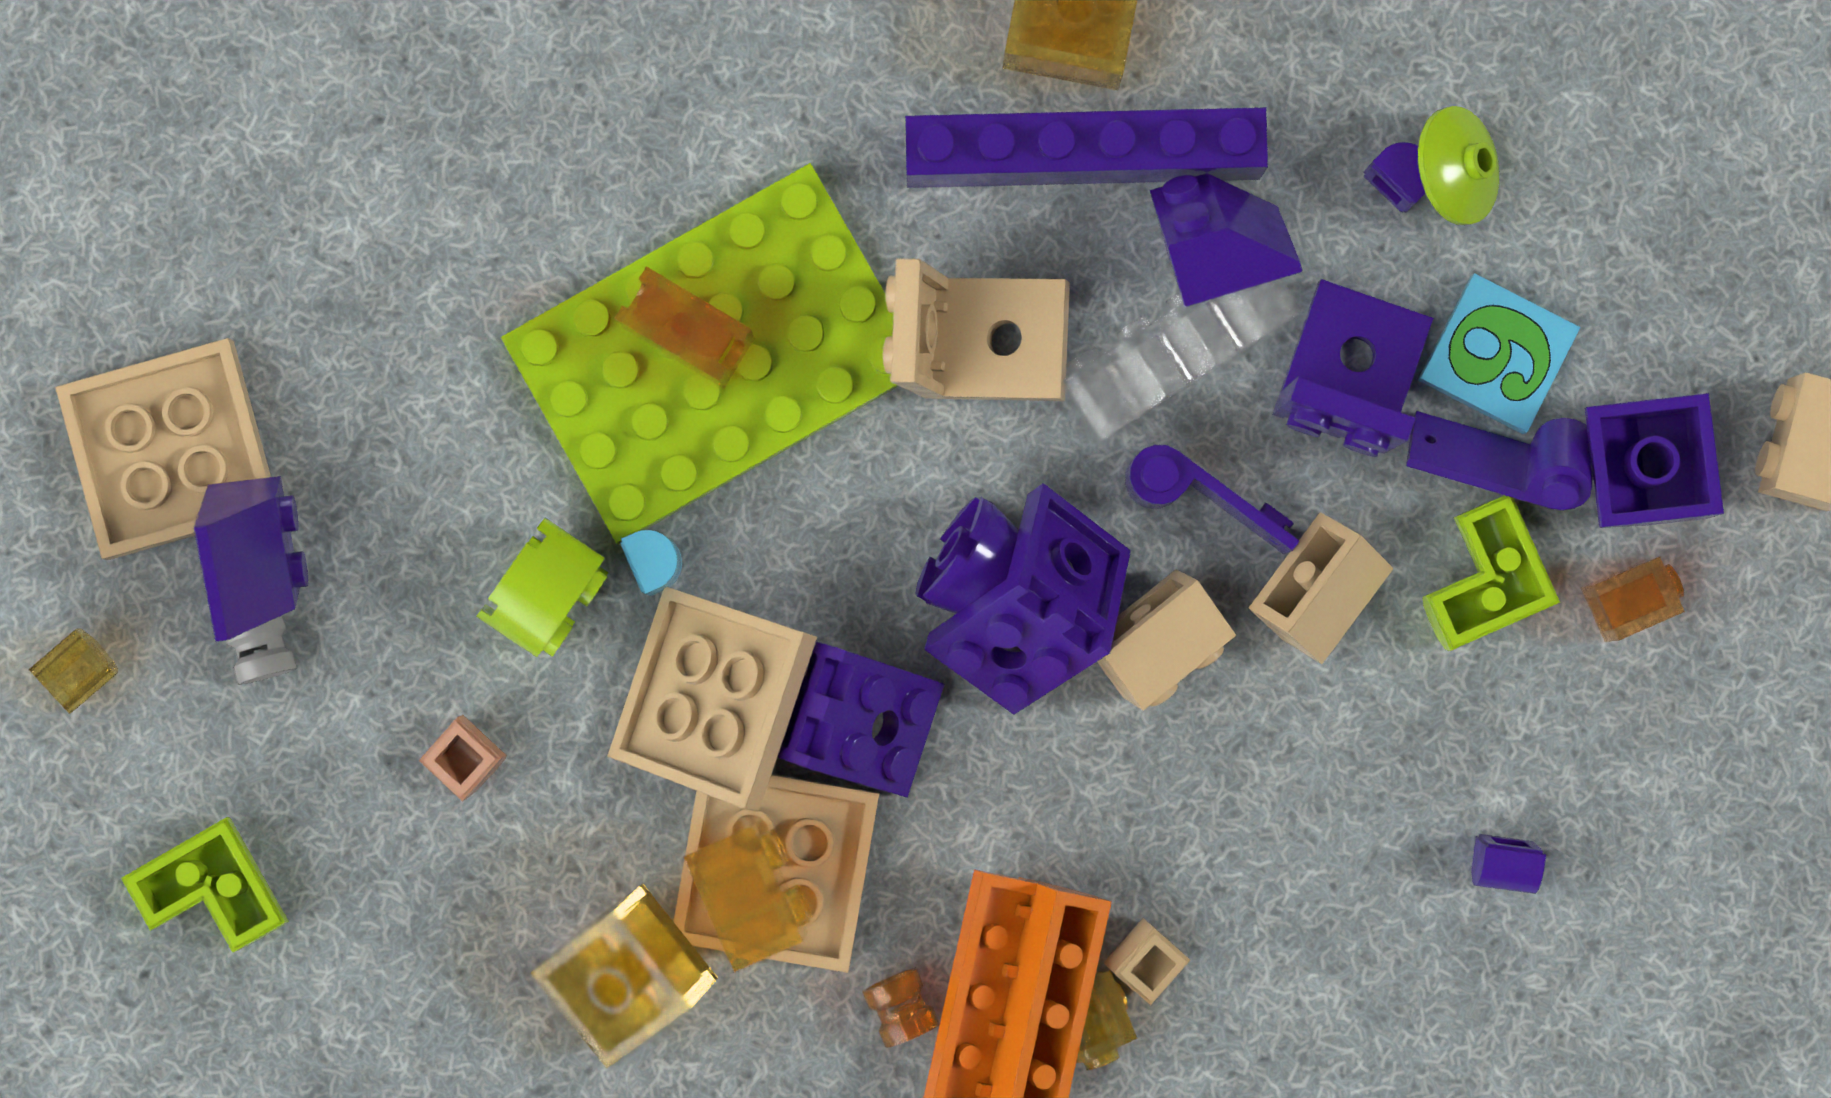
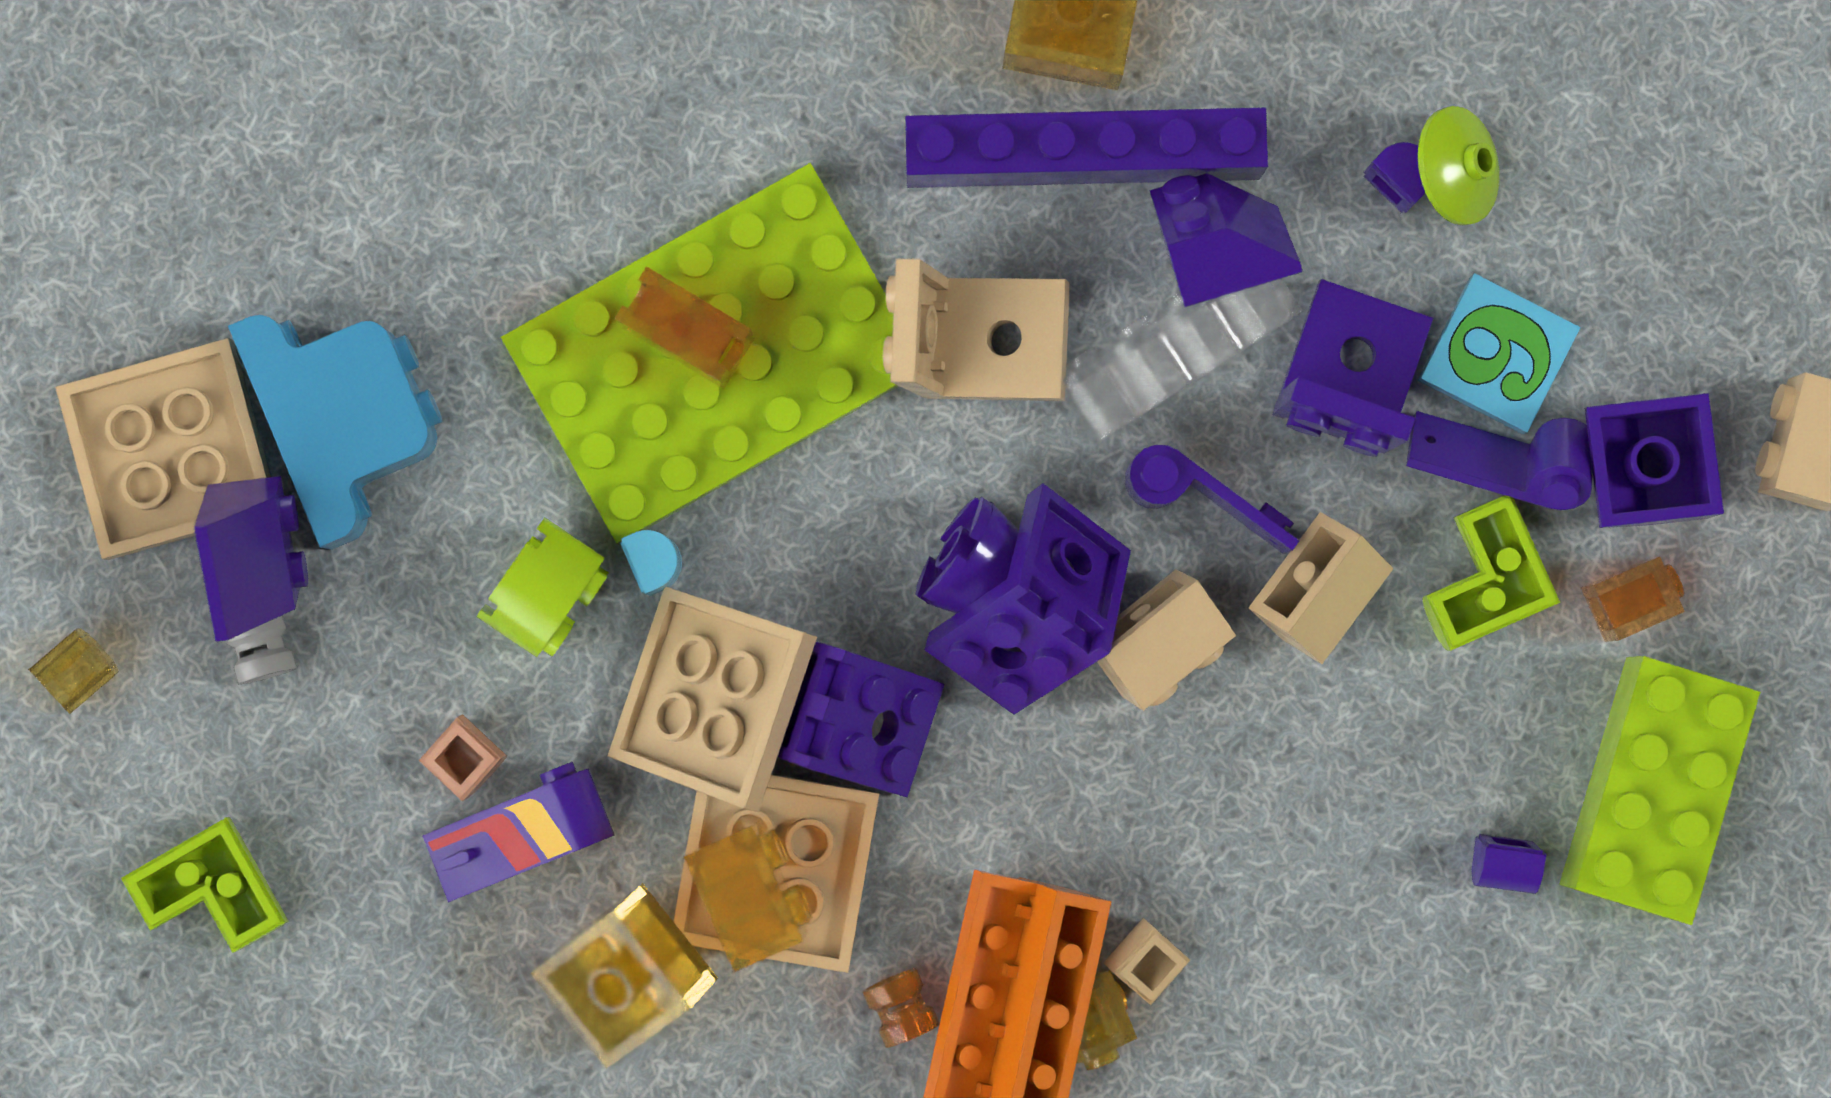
none -> dark azure brick [228,315,442,550]
none -> door [422,762,615,902]
none -> lime brick [1559,656,1760,925]

